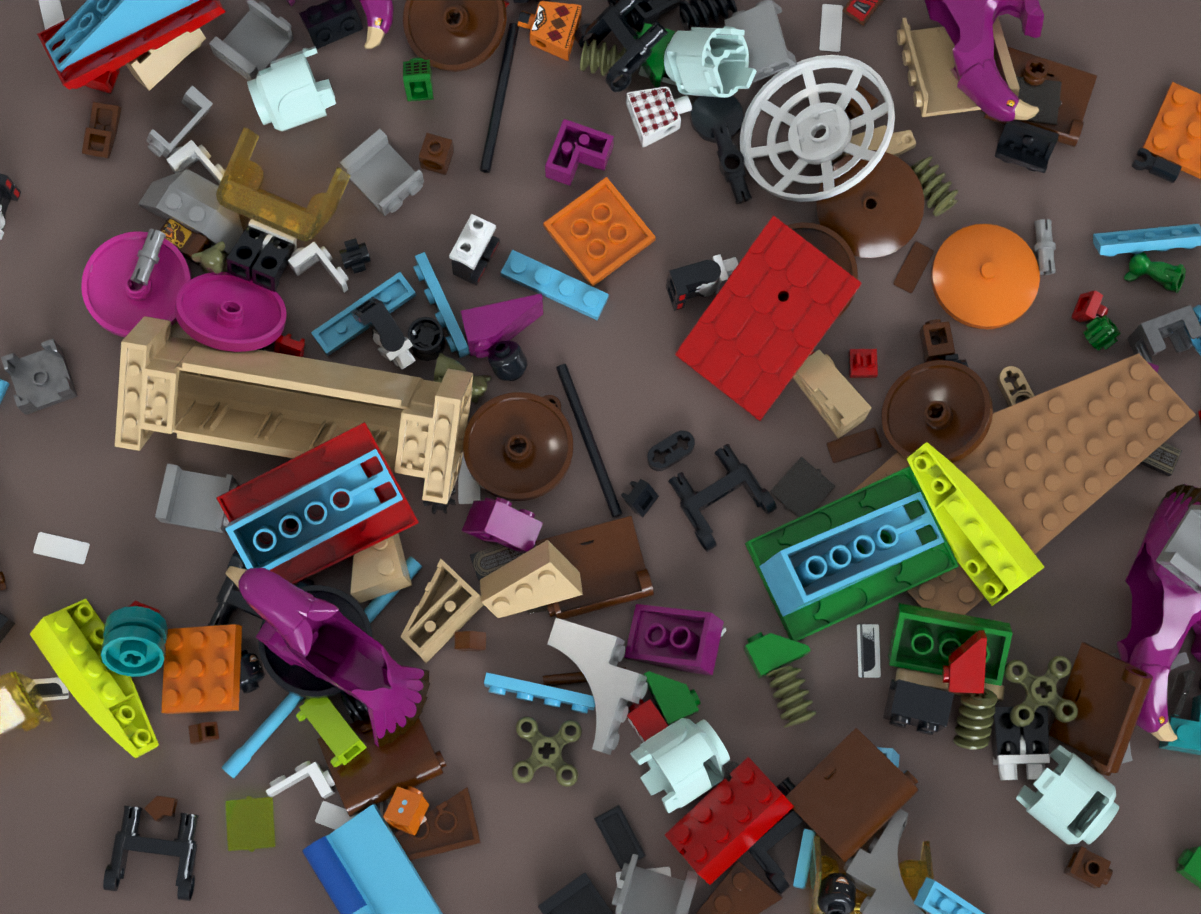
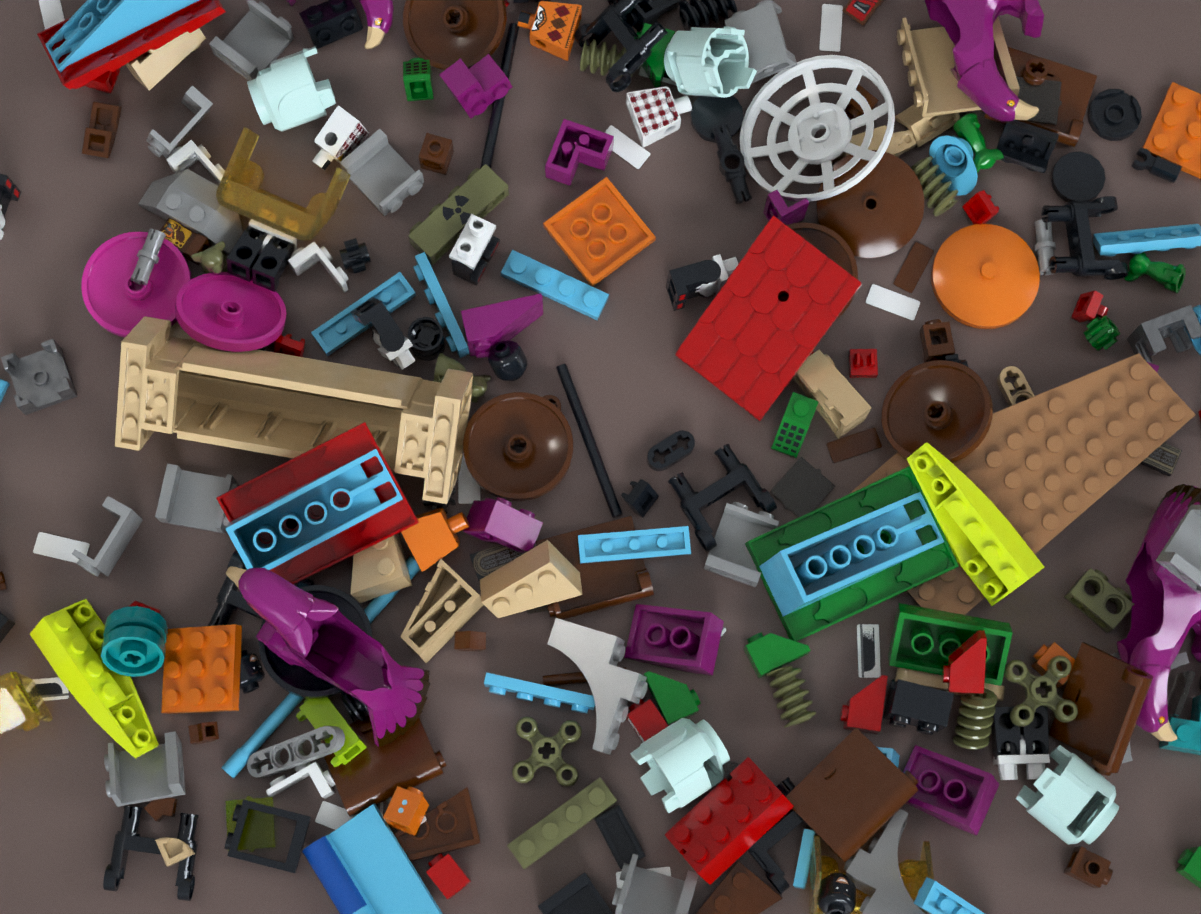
none -> light grey panel [72,496,143,577]
none -> light grey panel [104,731,186,807]
none -> tan tile [155,837,195,867]
none -> black window [224,799,311,873]
none -> light grey beam [247,726,345,778]
none -> white torso [312,105,369,171]
none -> orange torso [401,508,469,572]
none -> olive brick [408,164,509,266]
none -> red brick [426,853,471,900]
none -> magenta brick [439,54,513,119]
none -> olive brick [507,777,617,870]
none -> medium azure plate [578,526,691,564]
none -> white sticker [604,125,650,169]
none -> light grey panel [704,502,779,588]
none -> magenta panel [763,190,809,225]
none -> green slope [771,392,819,458]
none -> red slope [840,675,888,734]
none -> white sticker [866,284,920,320]
none -> tan panel [895,105,960,148]
none -> magenta slope [903,745,999,836]
none -> medium azure piece [929,135,978,196]
none -> green animal [953,113,1004,173]
none -> red tile [962,190,999,225]
none -> orange brick [1031,642,1075,688]
none -> black connector [1041,196,1129,280]
none -> black tile [1051,151,1106,202]
none -> olive brick [1064,568,1134,633]
none -> black tile [1087,89,1142,141]

